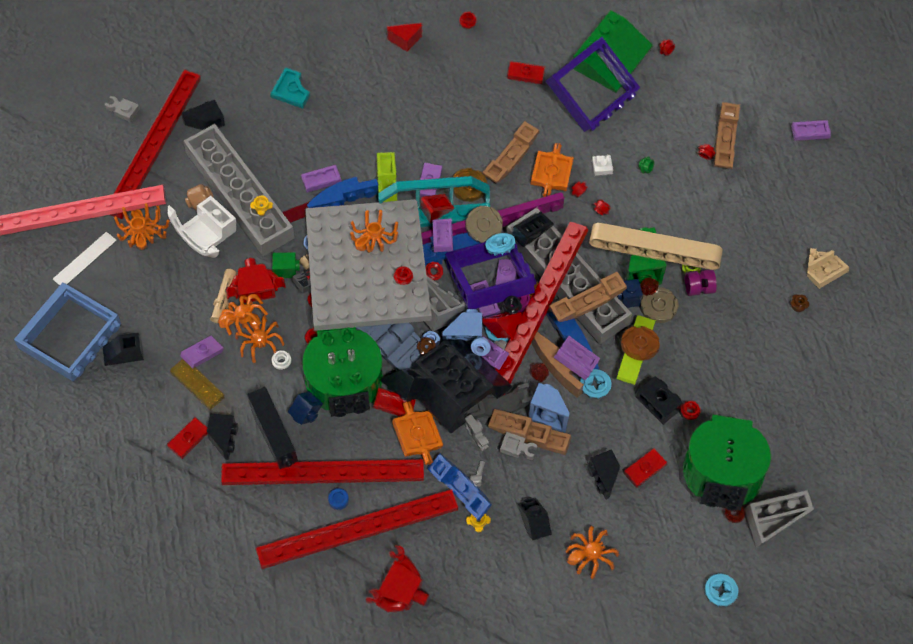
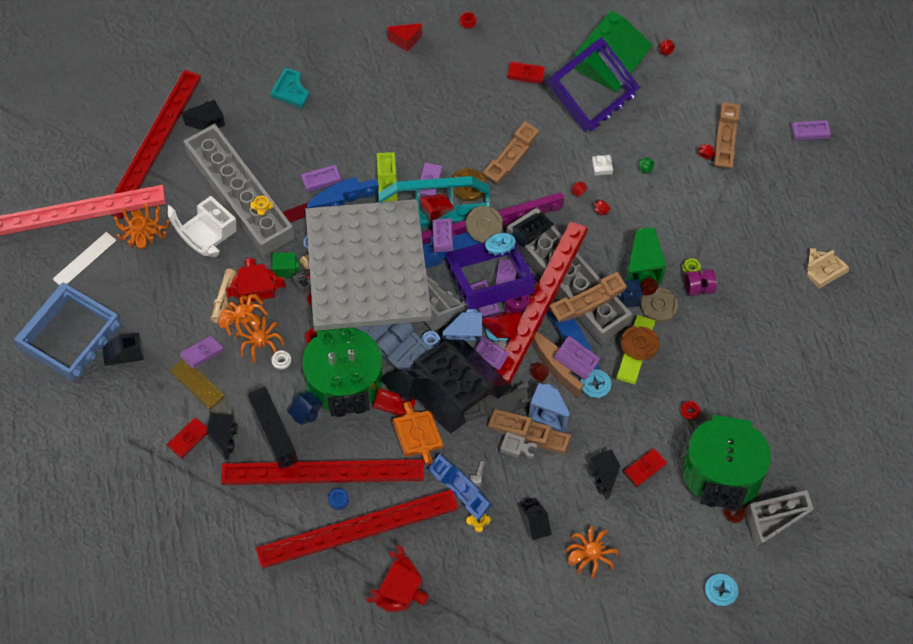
light grey plate [105,96,140,122] -> none
medium nougat head [185,184,214,211] -> none
orange animal [350,210,398,253] -> none
red plate [394,266,413,285] -> none
reddish brown plate [417,337,436,356] -> none
red plate [425,262,443,281] -> none
light grey plate [464,414,489,451] -> none
light blue plate [471,337,491,356] -> none
black plate [503,296,522,314] -> none
orange plate [531,143,574,197] -> none
tan beam [589,223,723,270] -> none
black brick [636,376,682,425] -> none
reddish brown plate [790,294,809,312] -> none

